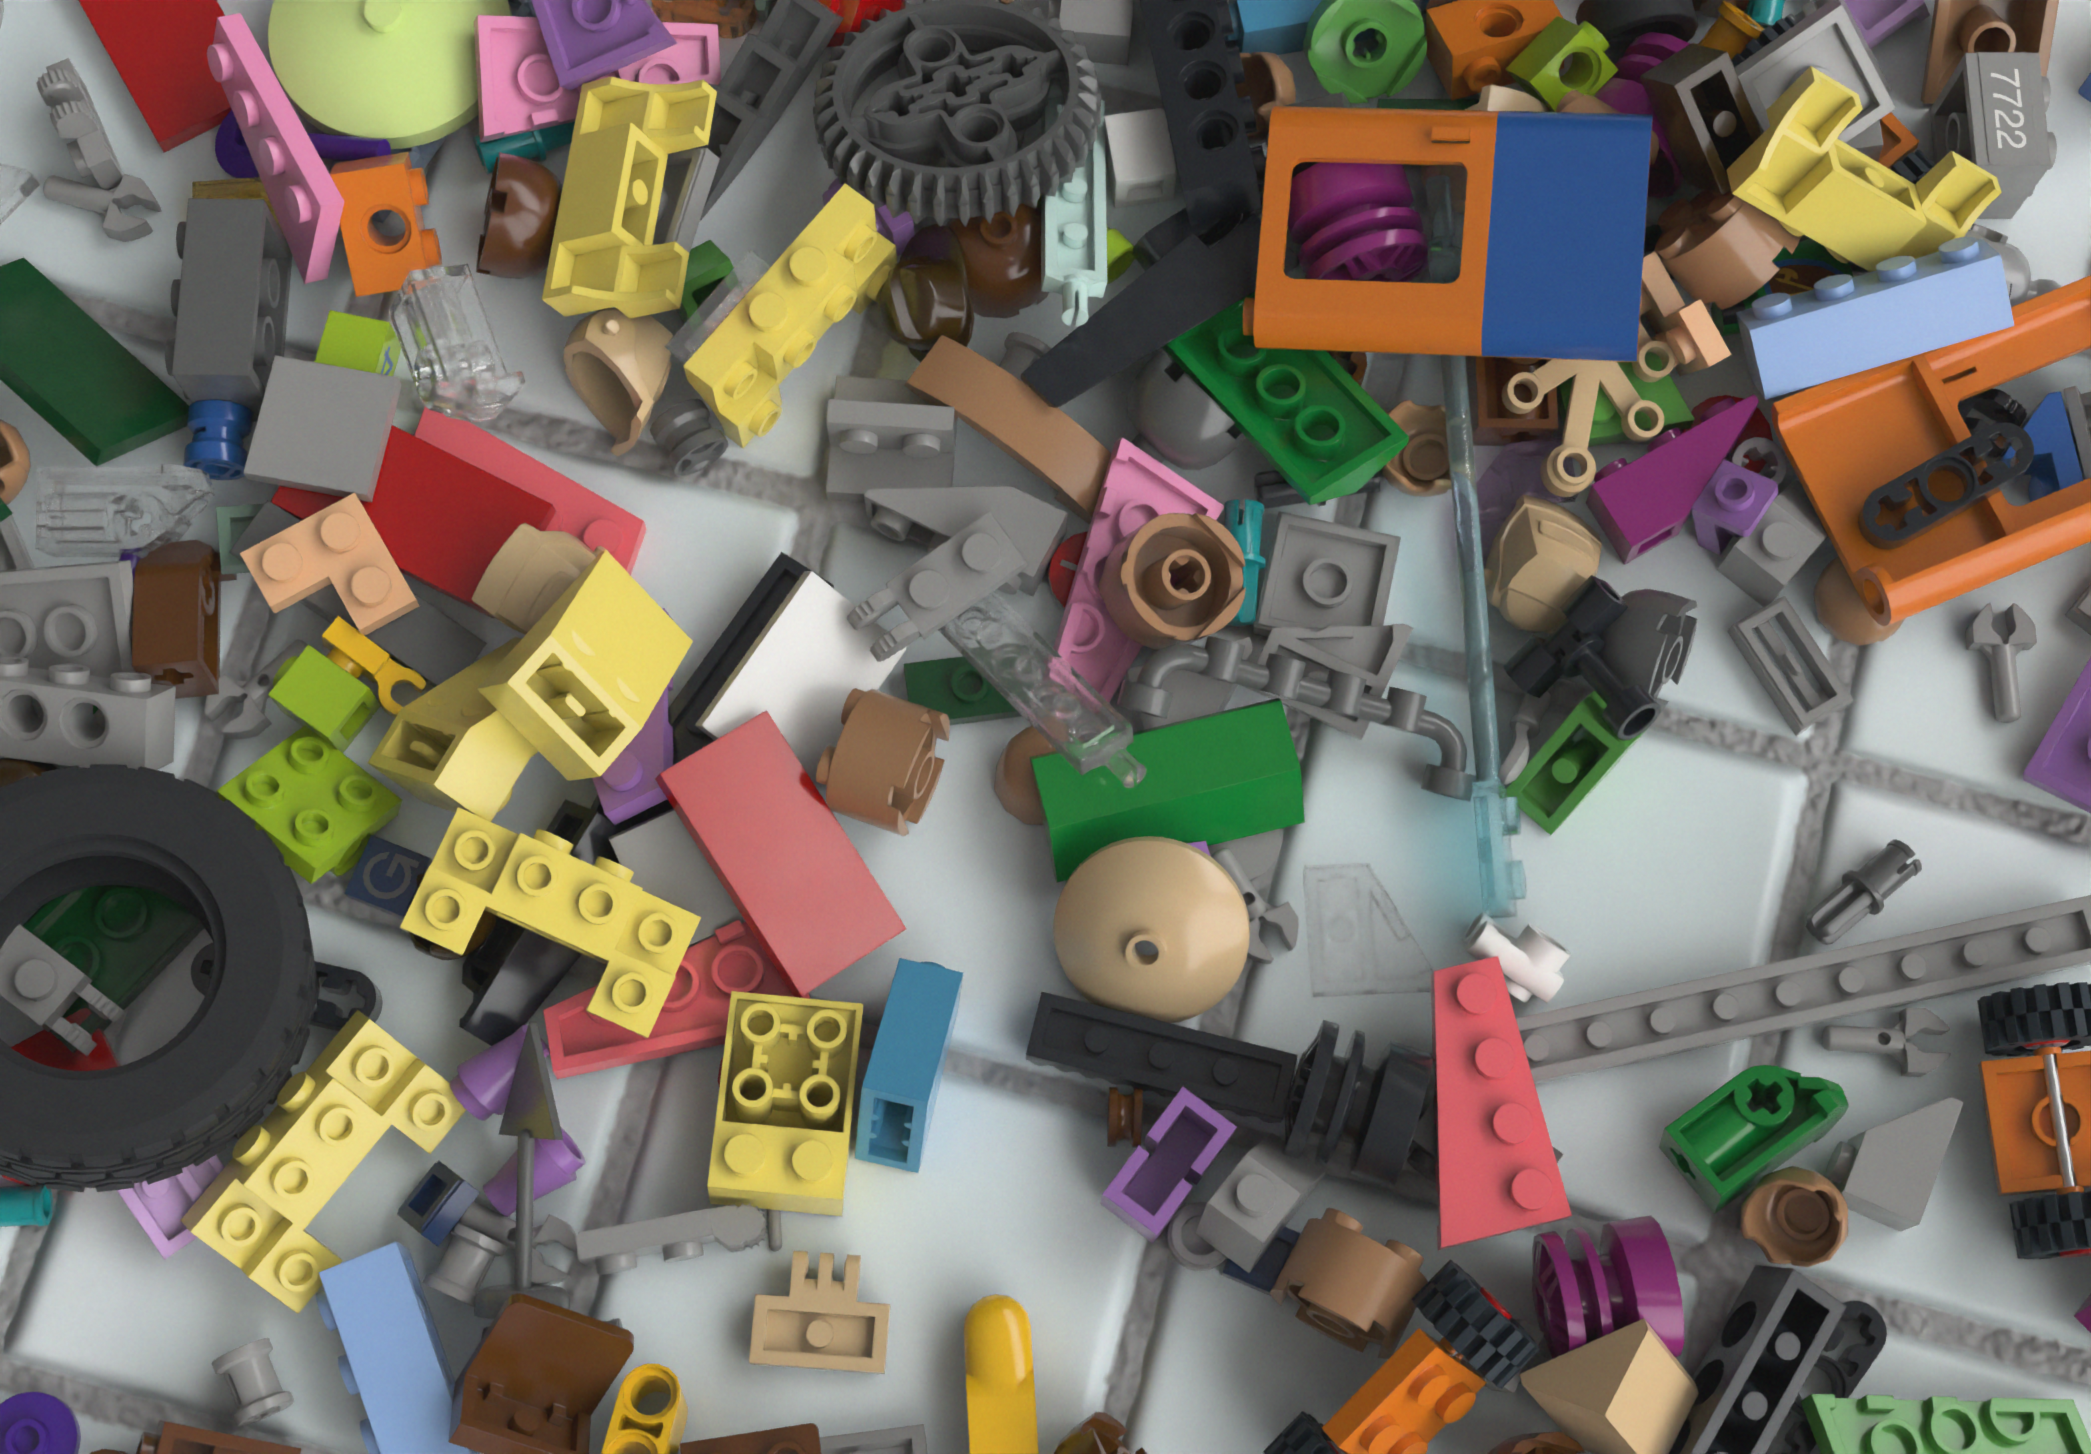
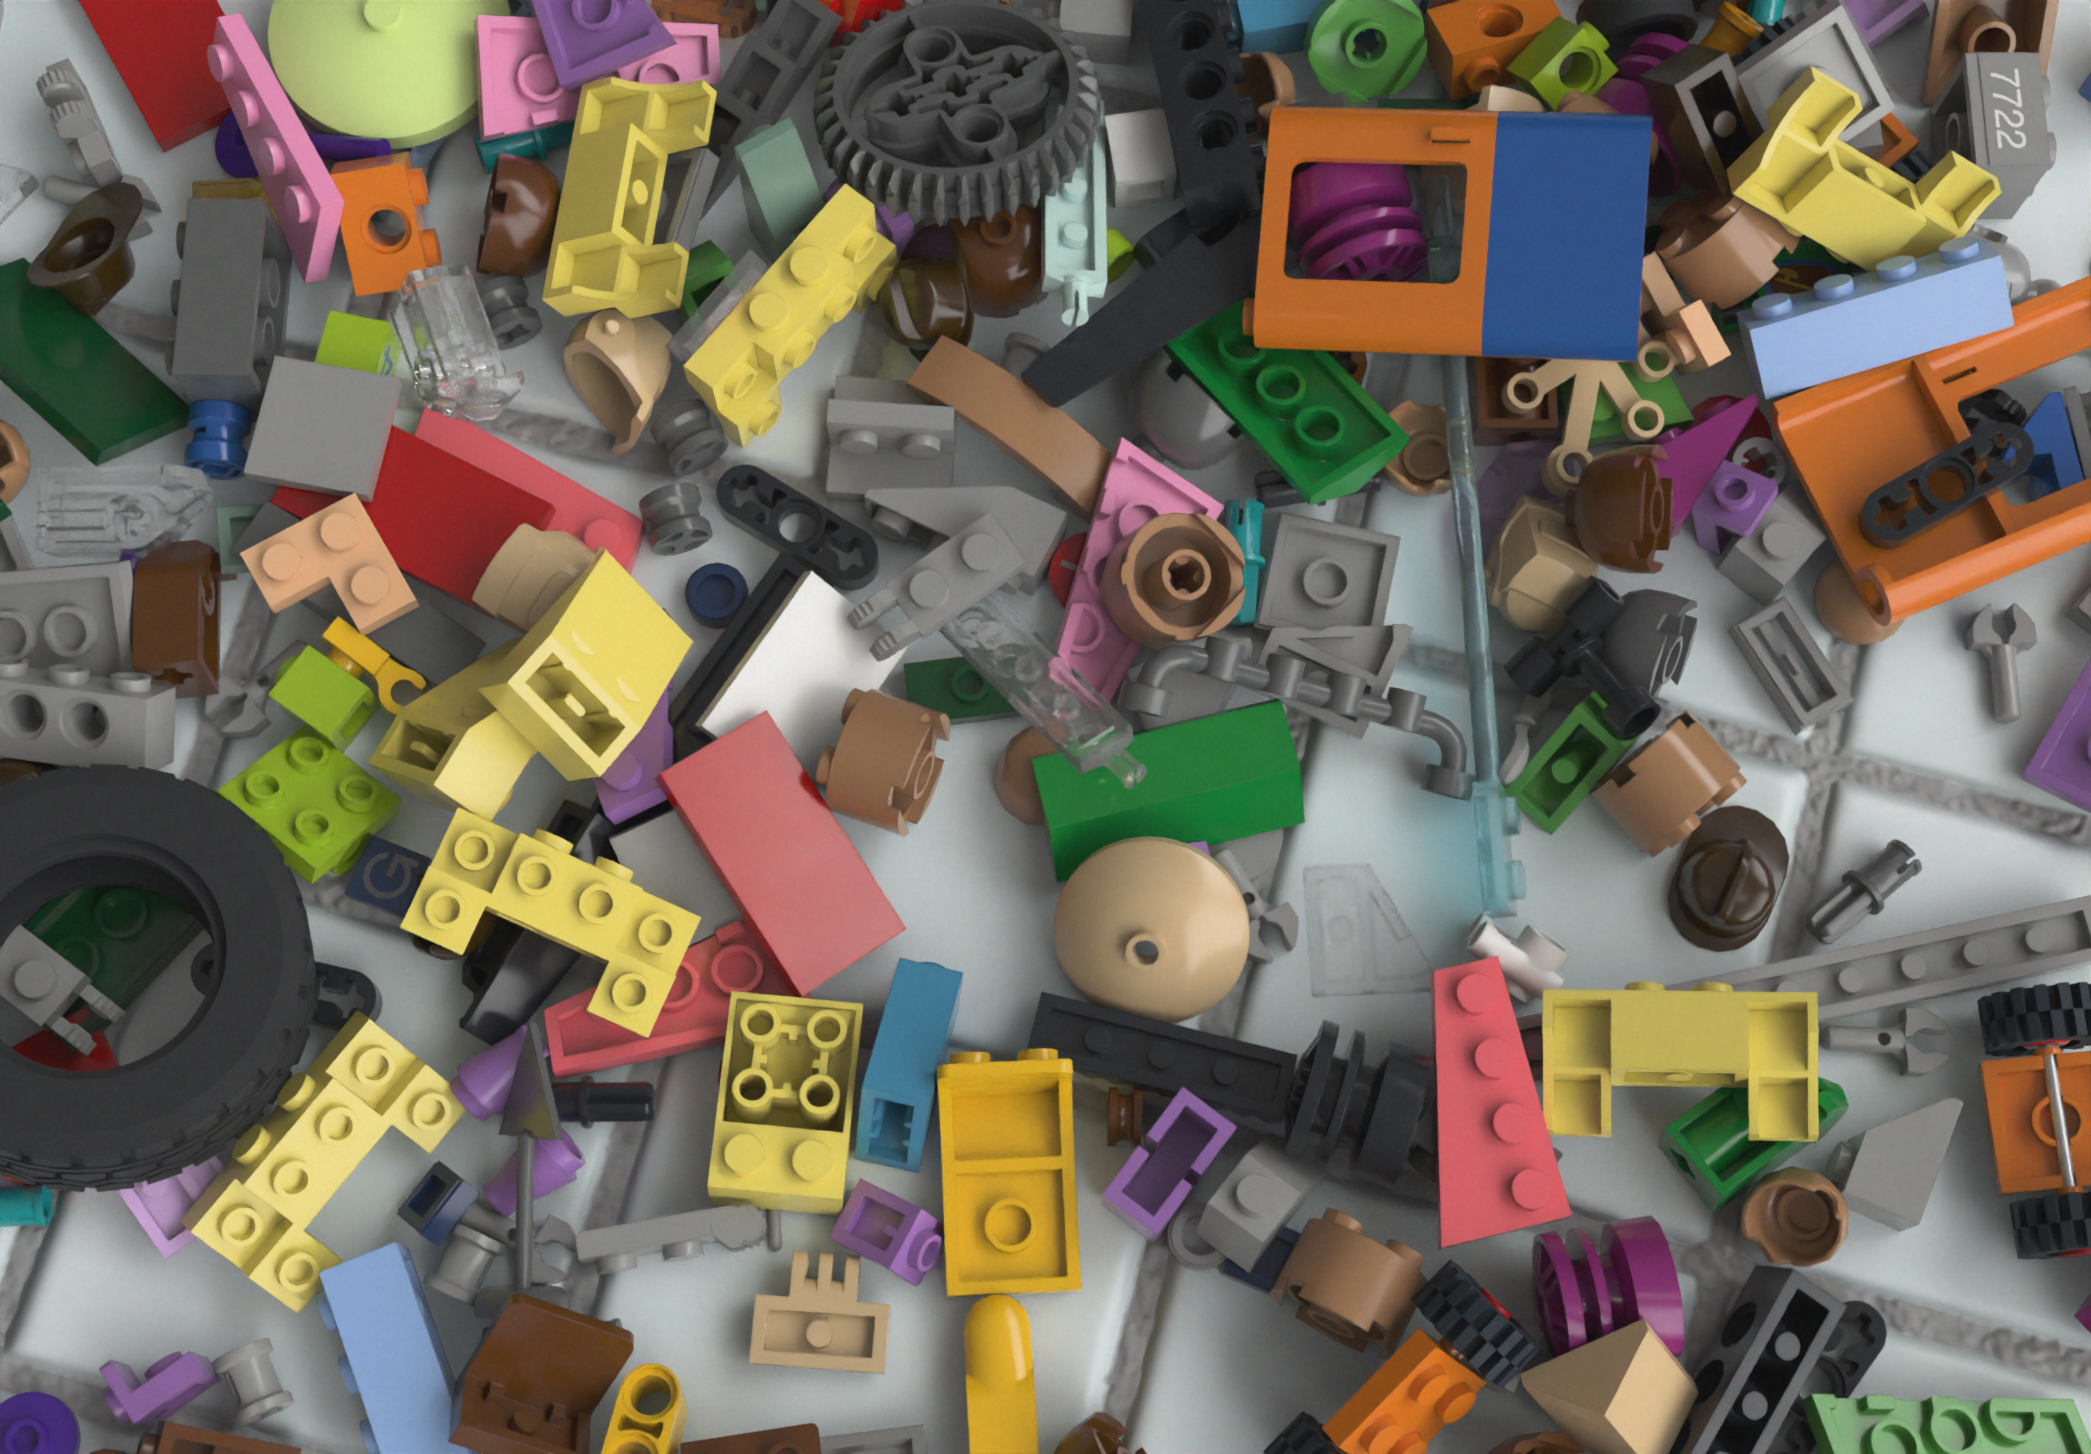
none -> dark brown piece [27,182,143,316]
none -> medium lavender bracket [99,1351,221,1428]
none -> dark grey wheel [467,275,543,350]
none -> black axle [551,1076,657,1129]
none -> dark grey wheel [639,483,713,556]
none -> dark blue tile [685,563,750,629]
none -> black beam [716,465,879,590]
none -> sand green slope [734,117,825,264]
none -> medium lavender bracket [828,1178,945,1286]
none -> yellow bracket [936,1048,1081,1298]
none -> light yellow bracket [1542,981,1819,1142]
none -> reddish brown cylinder [1564,445,1674,574]
none -> medium nougat brick [1590,709,1747,857]
none -> dark brown piece [1667,805,1789,952]

